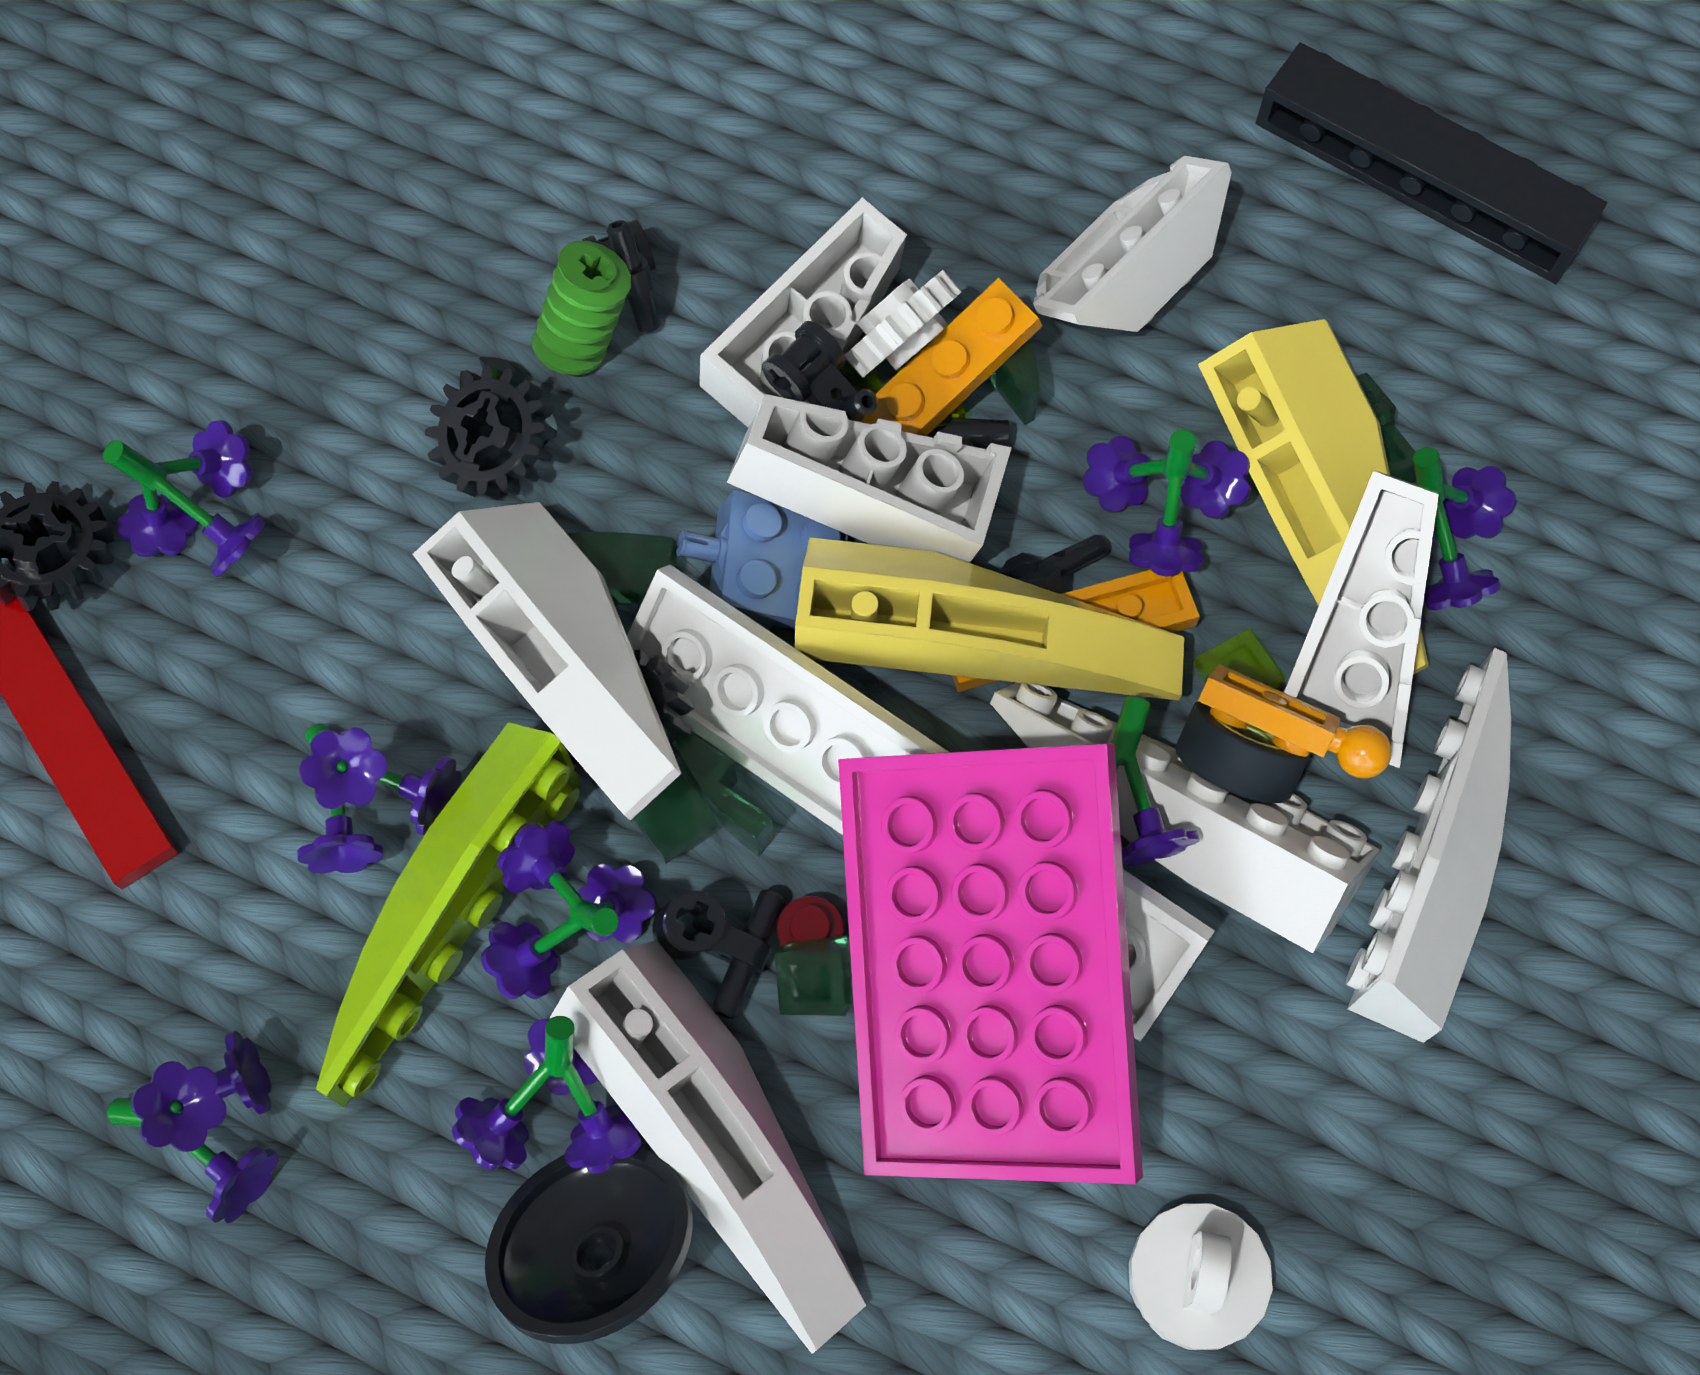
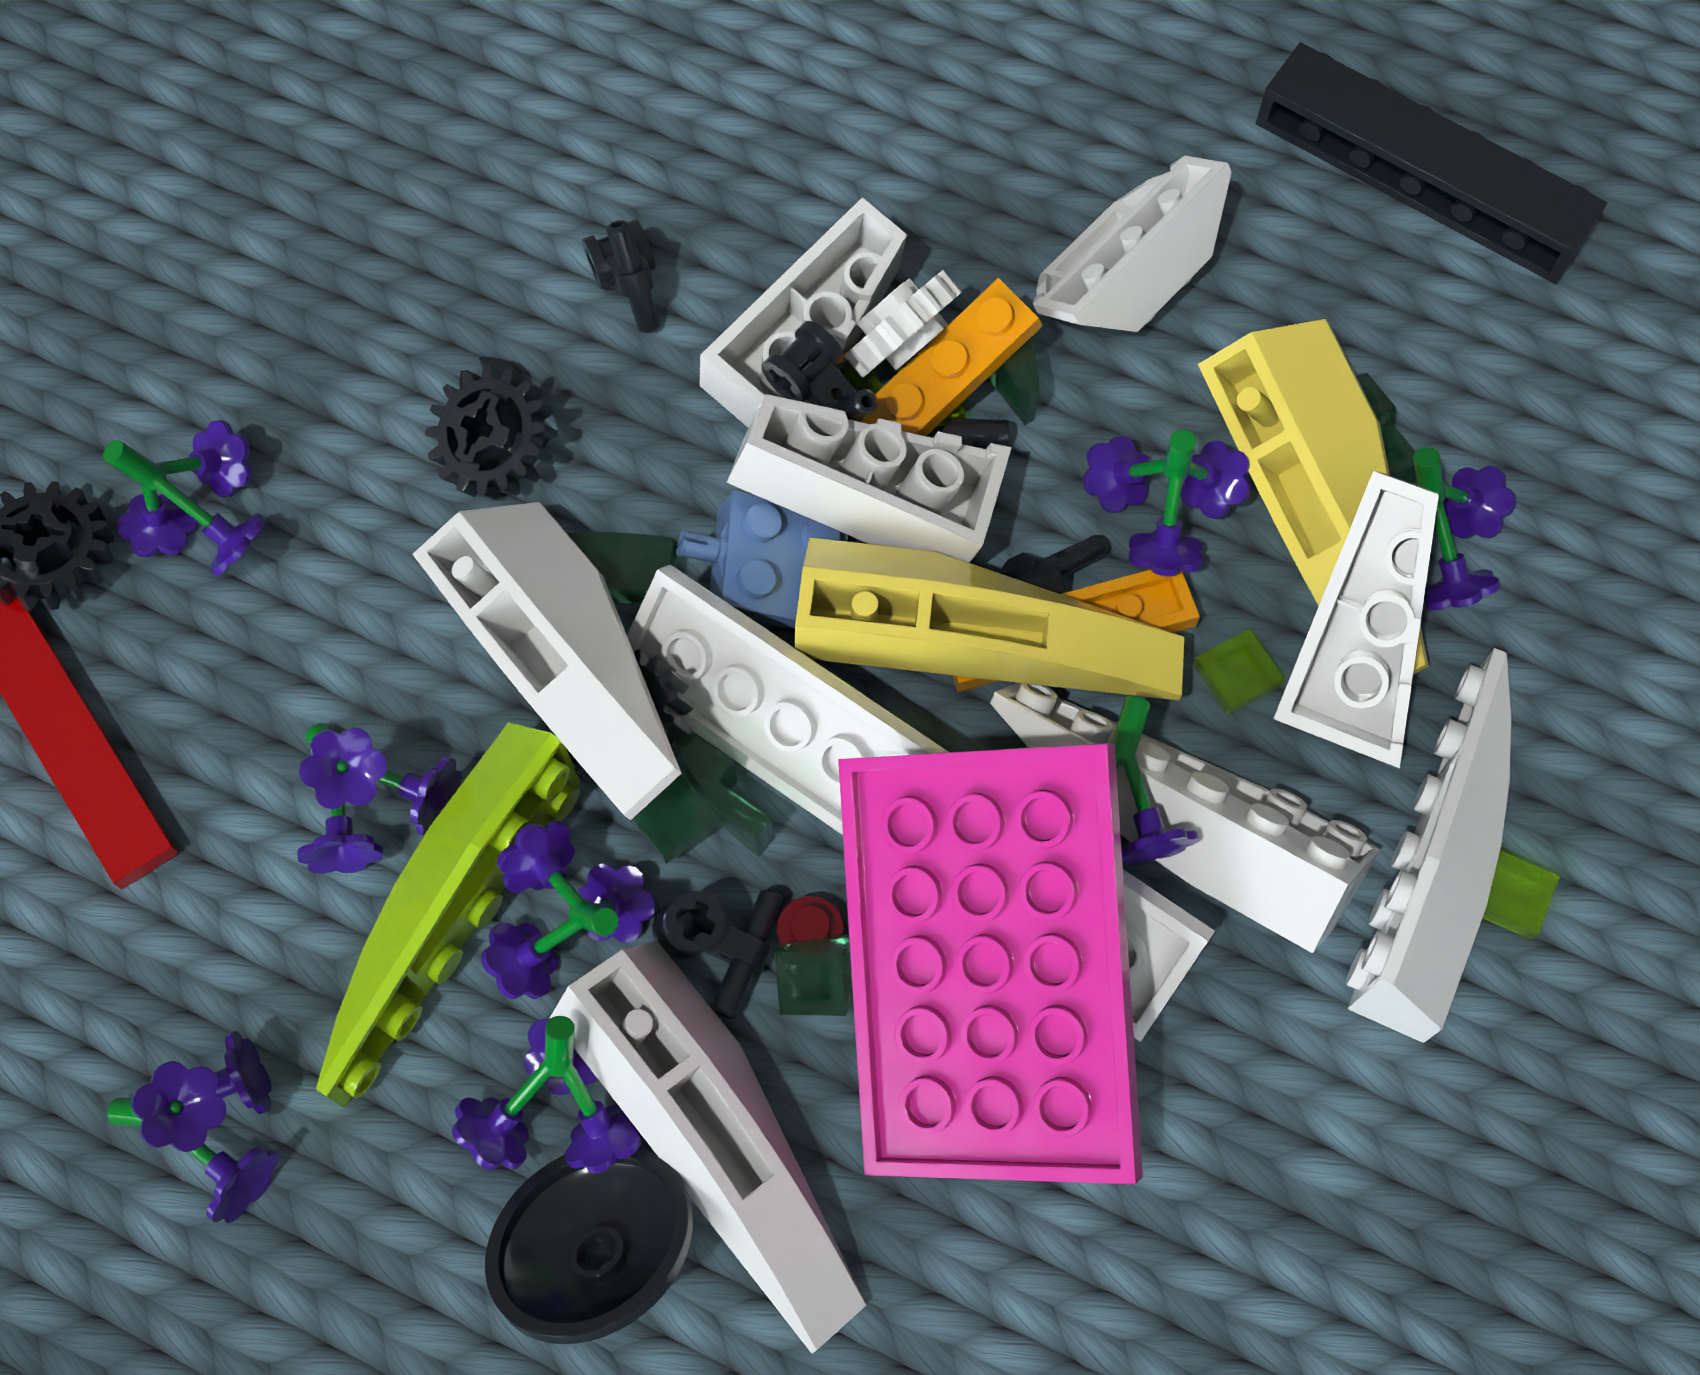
bright green piece [532,241,631,376] -> none
white tile [1128,1204,1273,1350] -> none
black wheel [1176,701,1310,803] -> none
light orange plate [1198,664,1392,779] -> none
none -> clear neon green tile [1483,850,1560,940]

